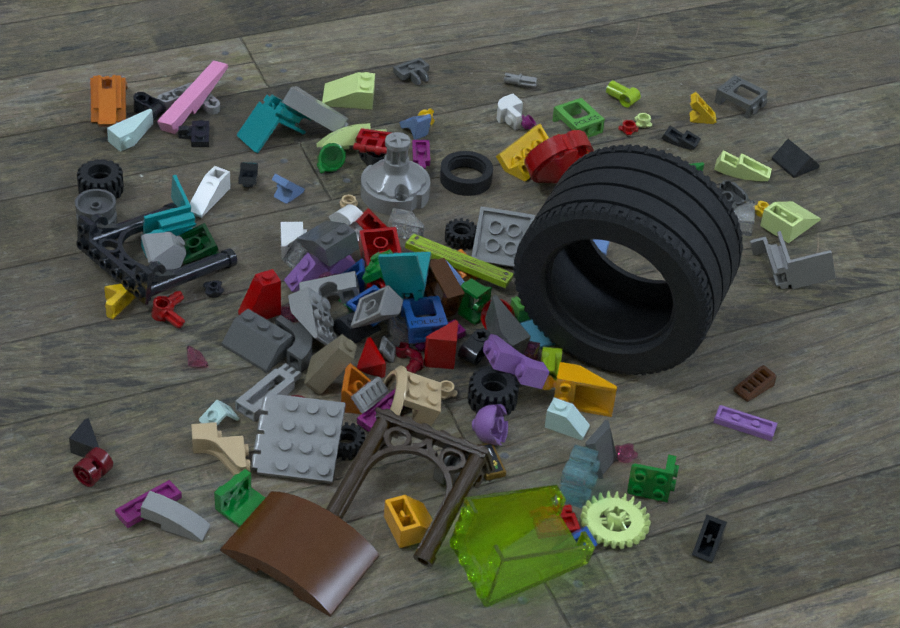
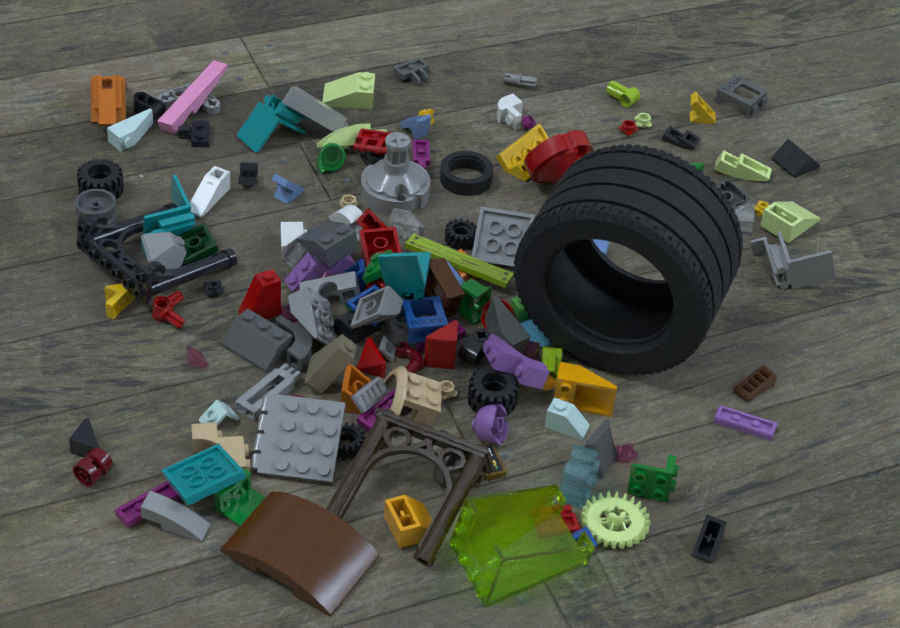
bright green window [552,98,605,138] -> none
none -> teal plate [161,443,246,506]

